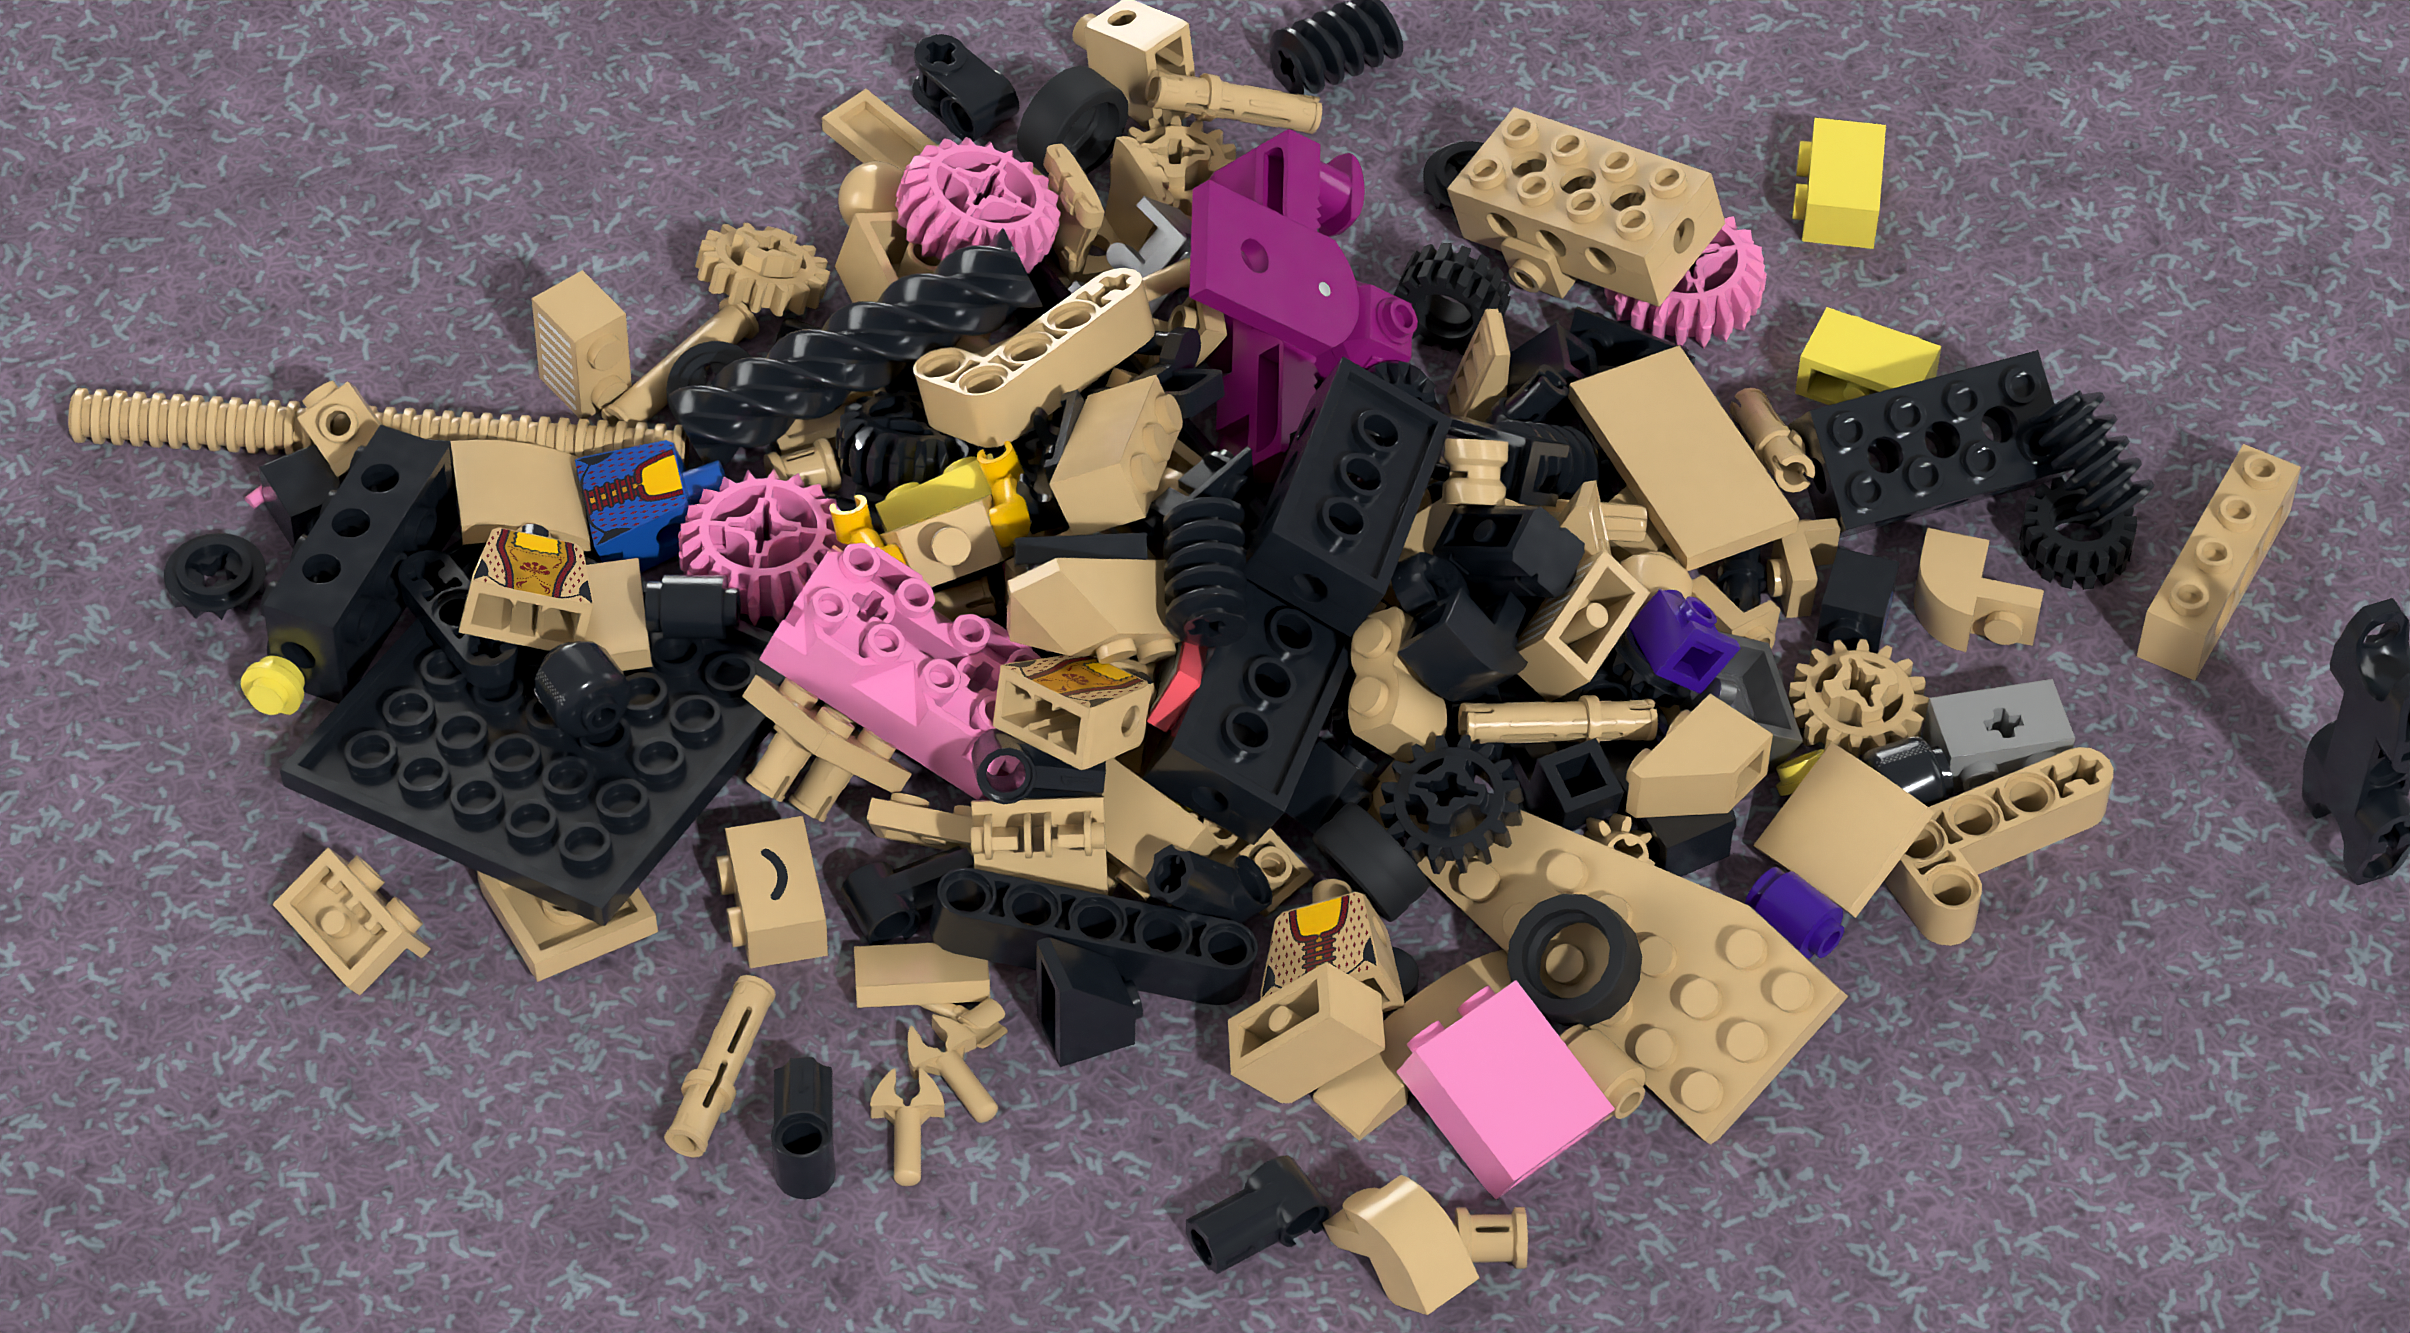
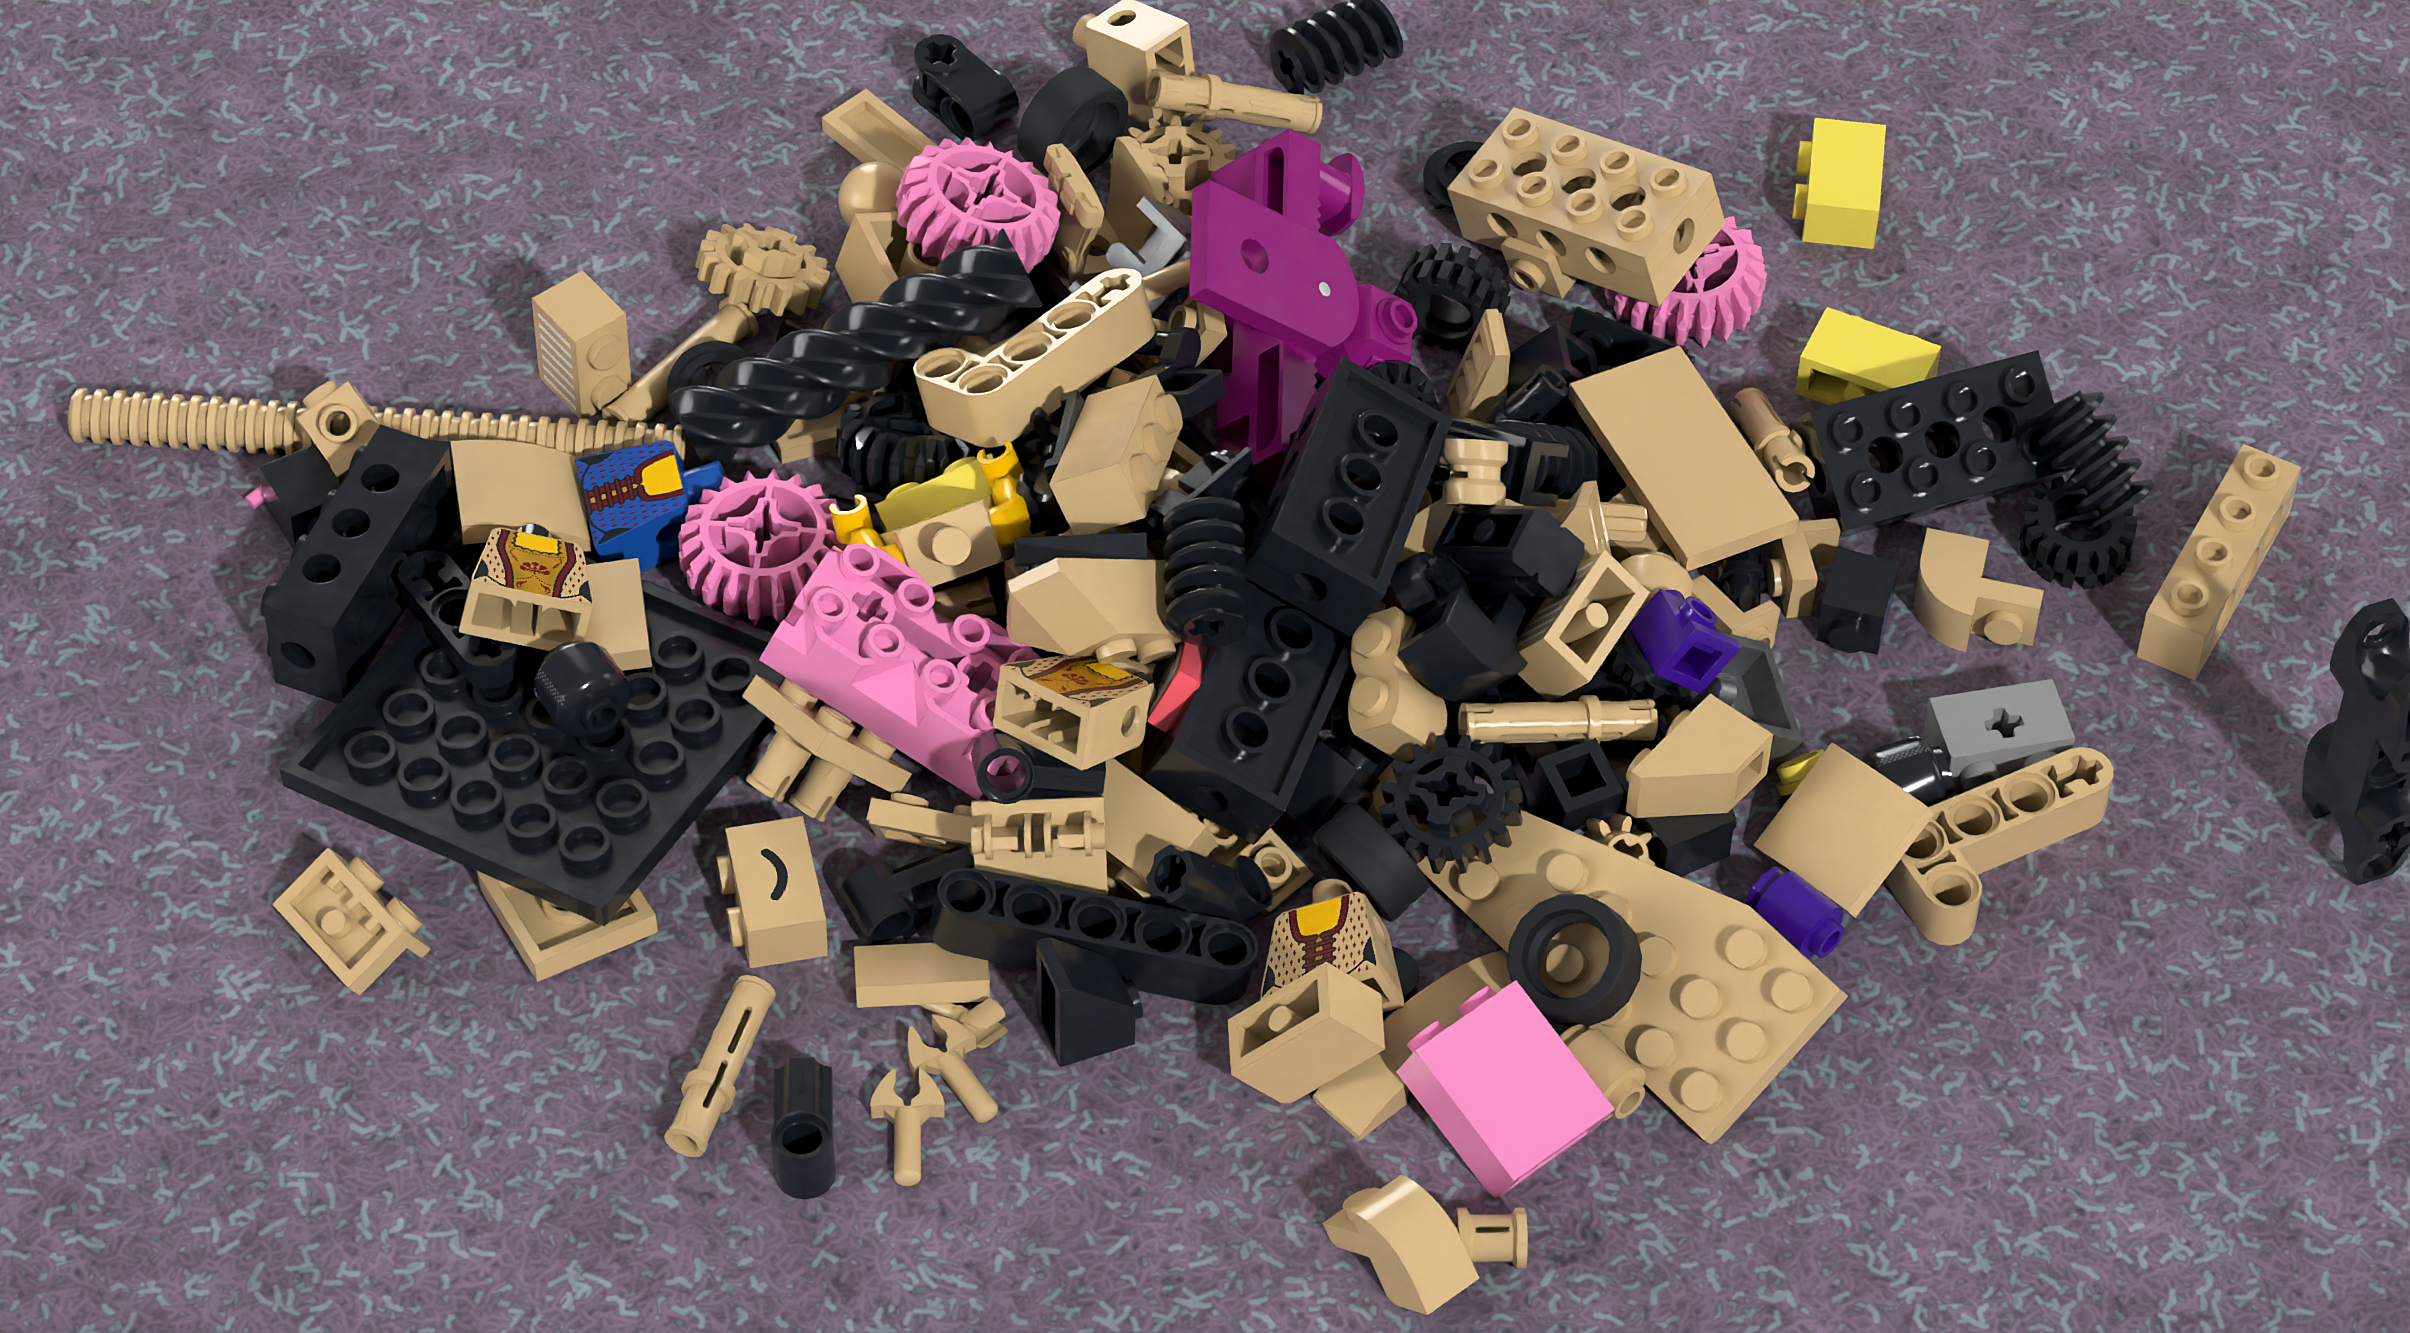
black gear [164,533,267,620] -> none
light yellow plate [241,656,305,715] -> none
black brick [645,575,741,639] -> none
tan bush [764,437,842,492] -> none
black piece [1186,1155,1332,1274] -> none
tan gear [1788,639,1929,759] -> none

